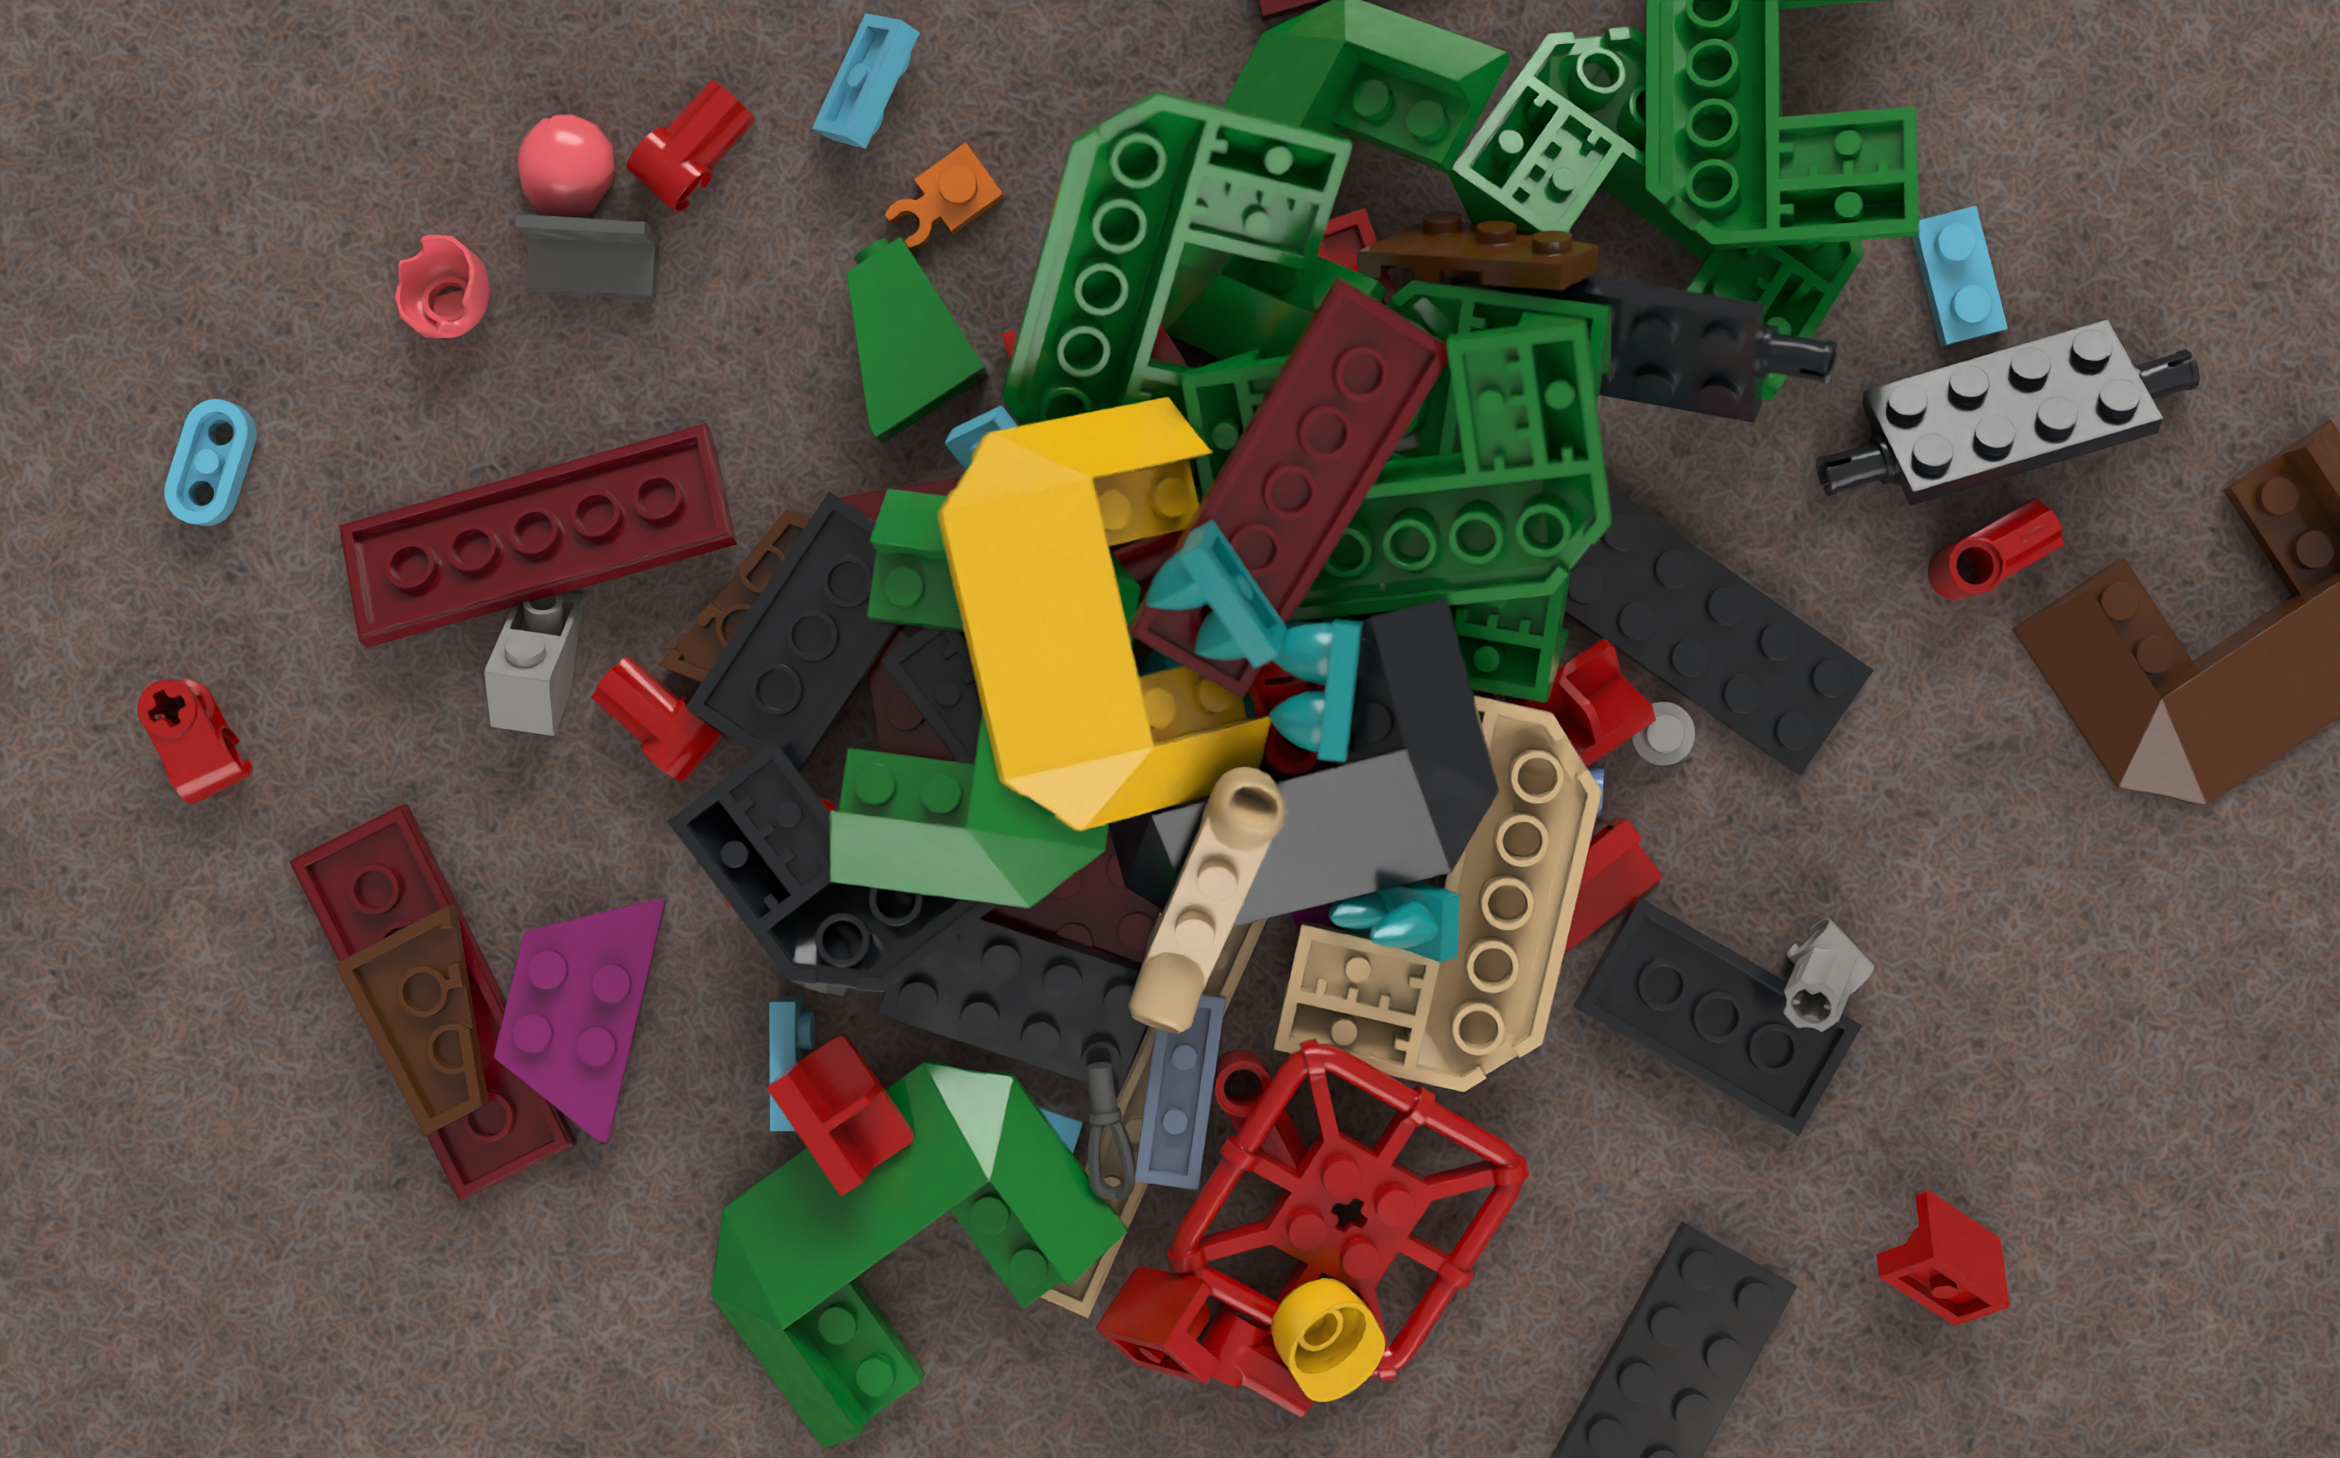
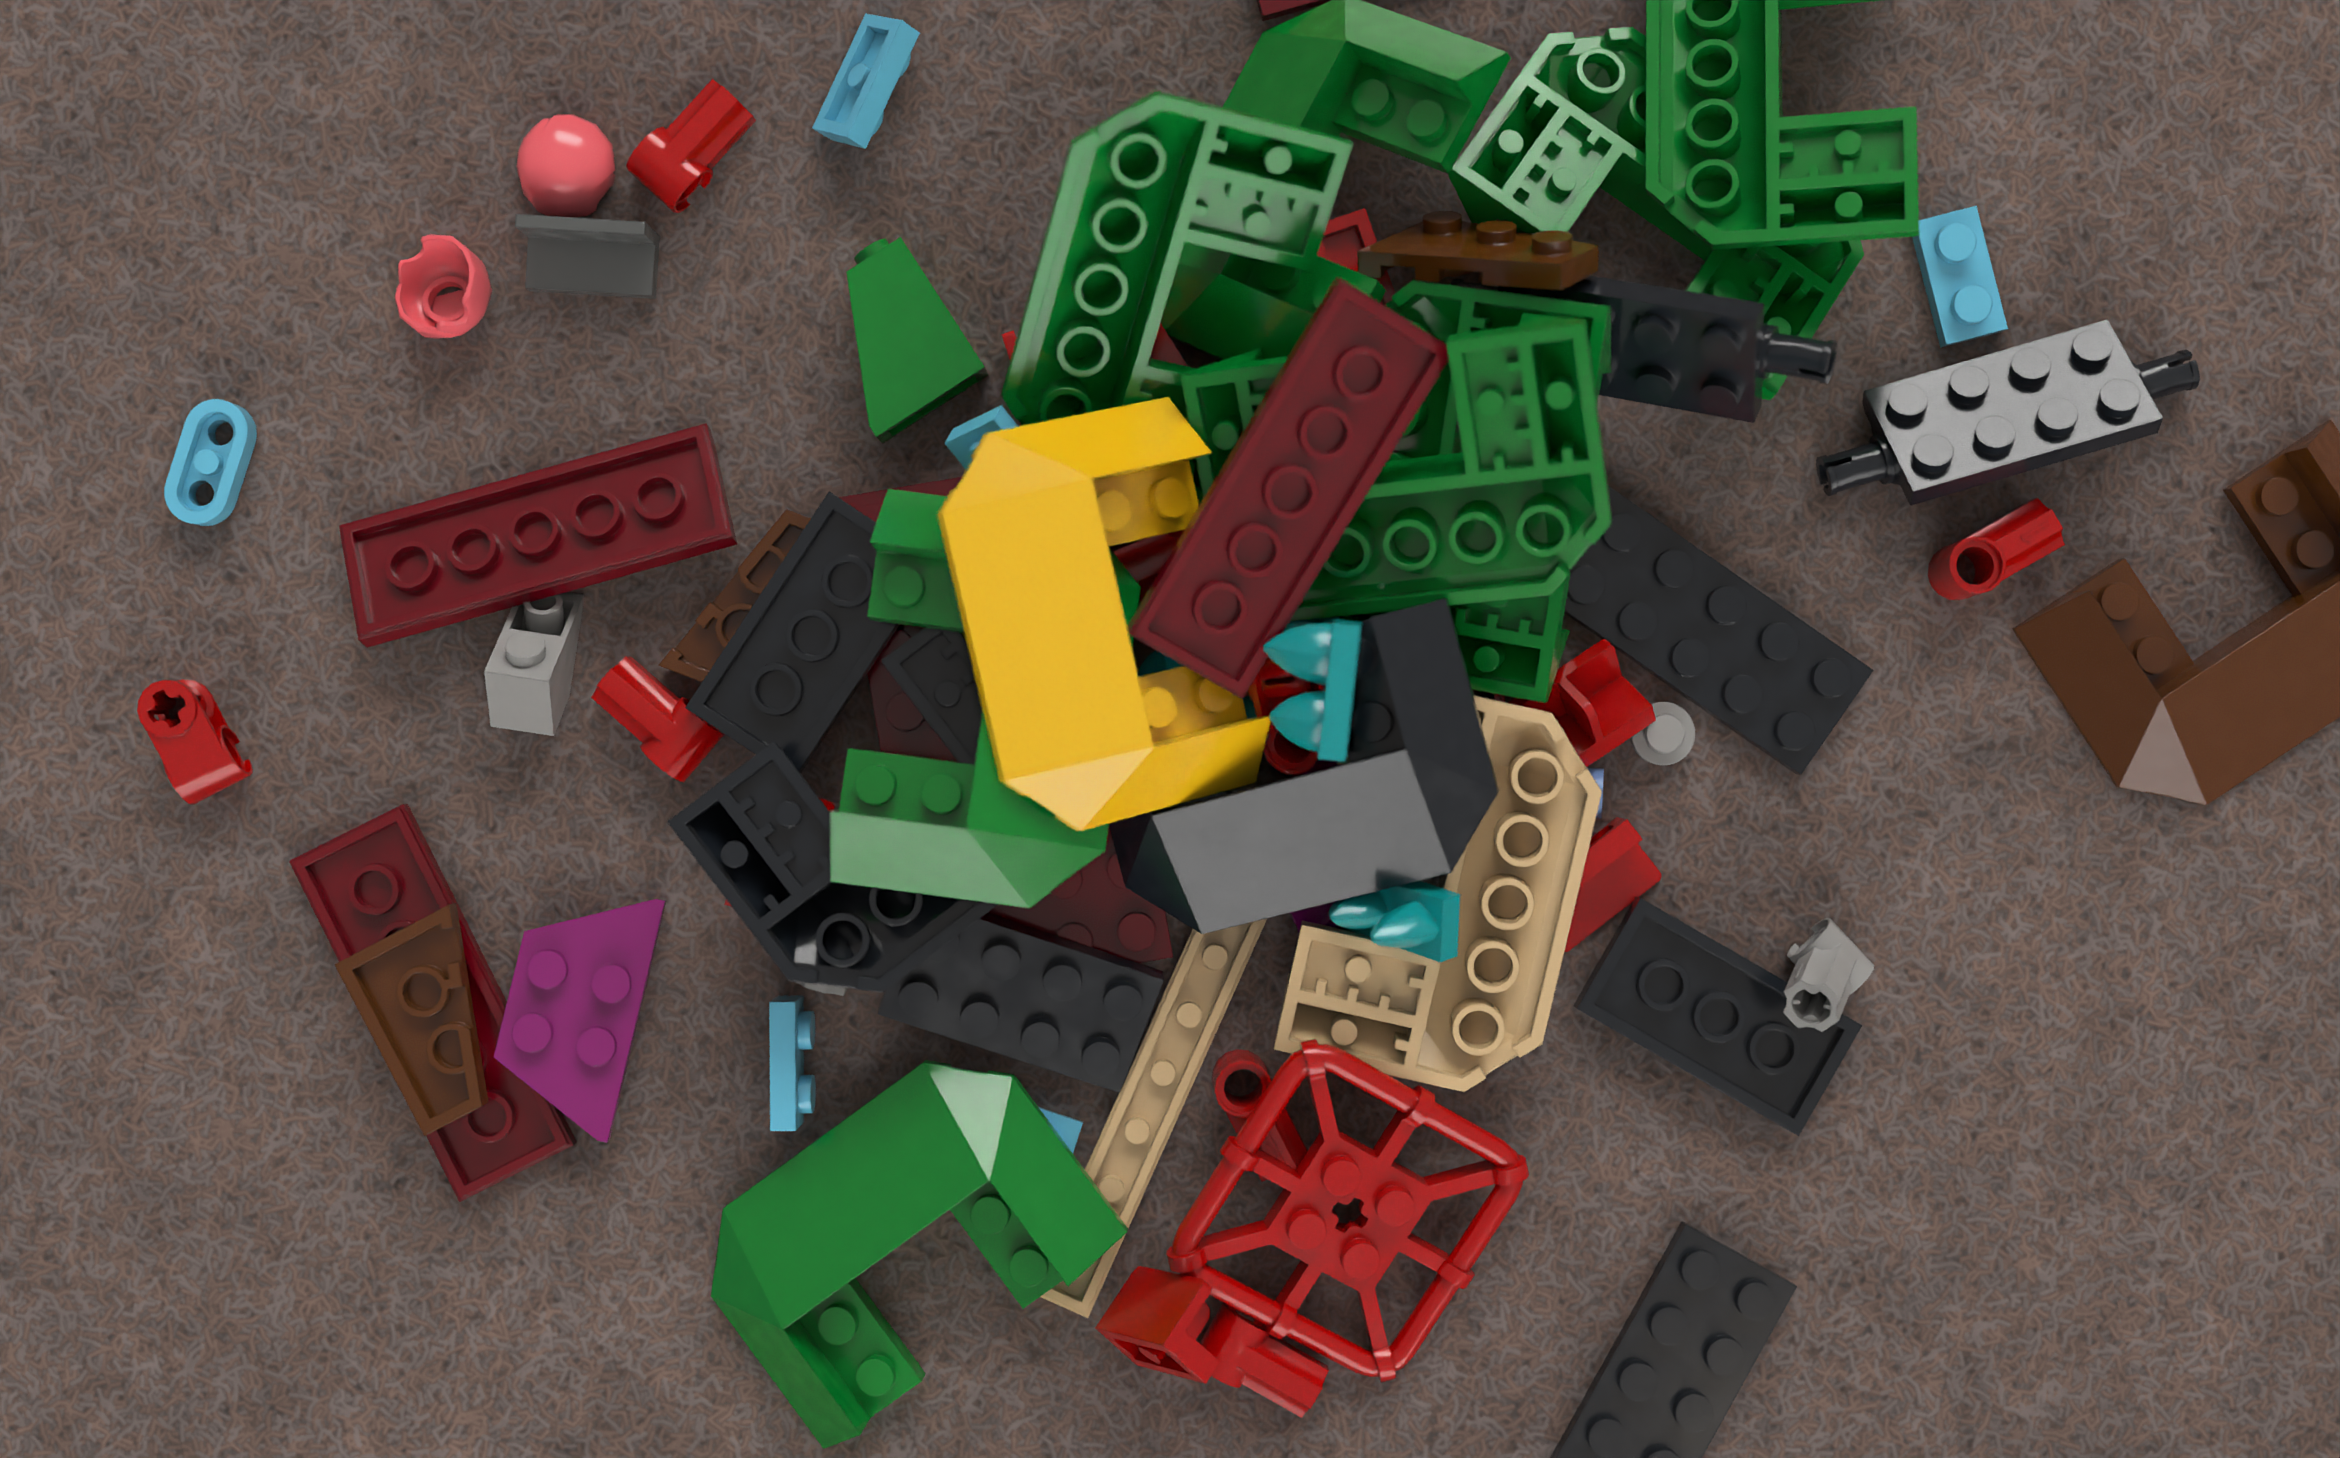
red panel [766,1033,915,1197] -> none
orange plate [885,142,1004,251] -> none
dark grey piece [1086,1062,1136,1200] -> none
tan plate [1128,767,1287,1034] -> none
sand blue plate [1135,993,1226,1190] -> none
teal tile [1146,519,1287,668] -> none
yellow cap [1271,1278,1385,1402] -> none
red panel [1876,1190,2010,1326] -> none

